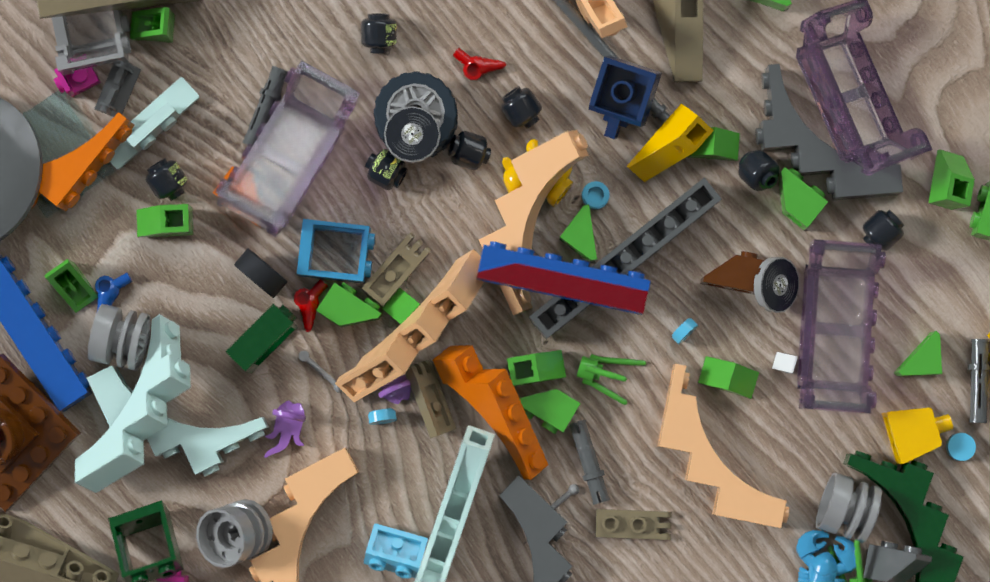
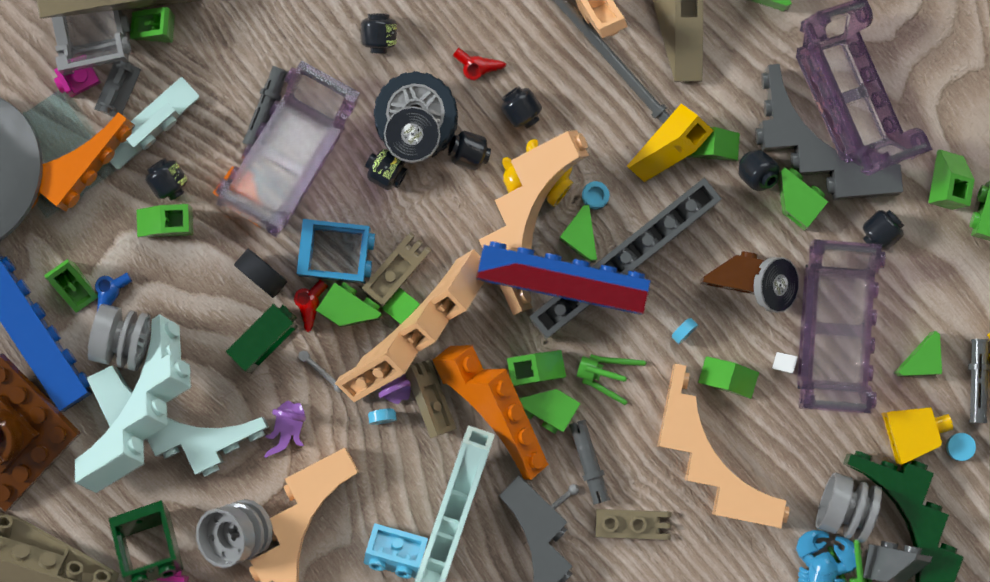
dark blue hinge [588,56,662,139] -> none

